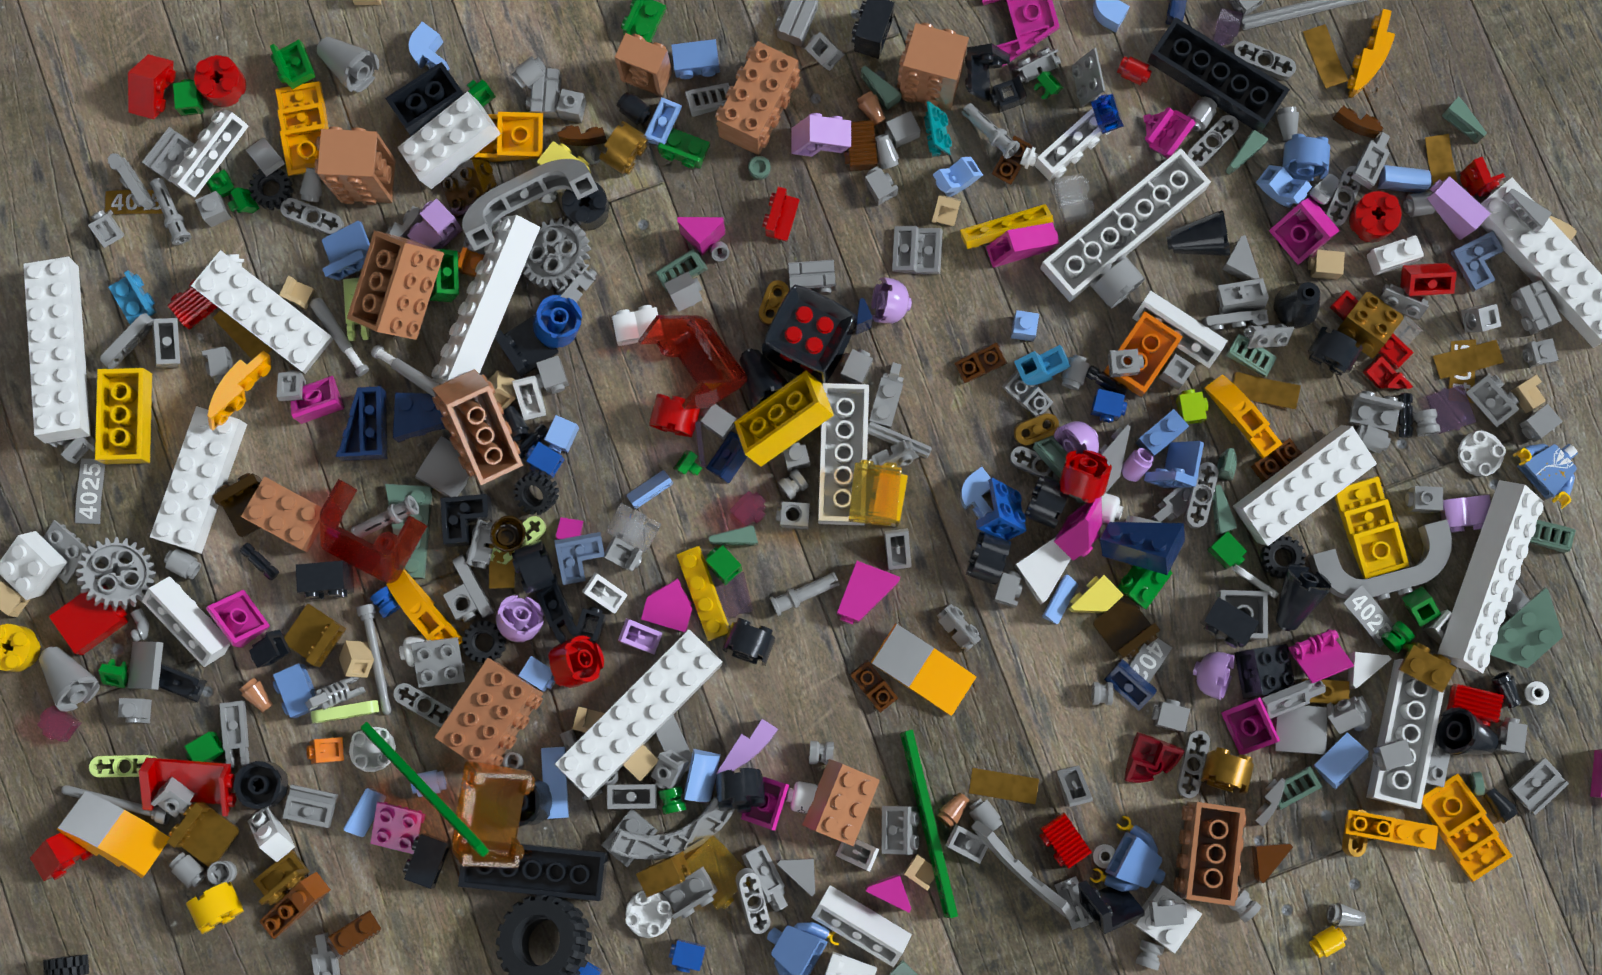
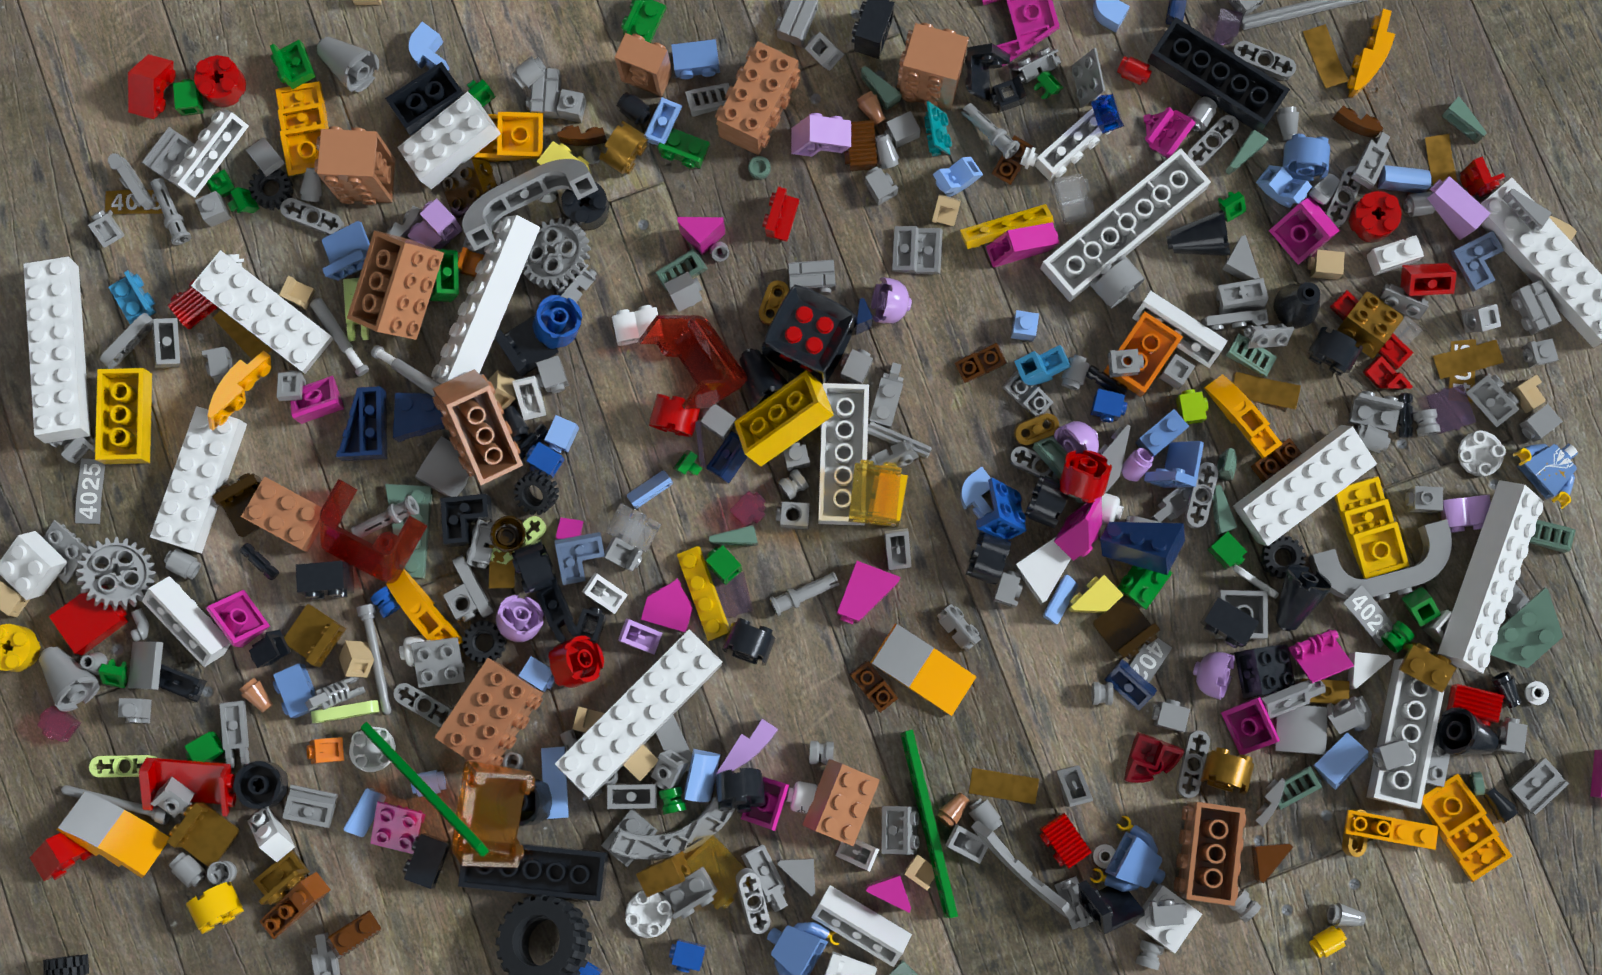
none -> light grey cone [80,652,108,675]
none -> green tile [1218,191,1246,223]

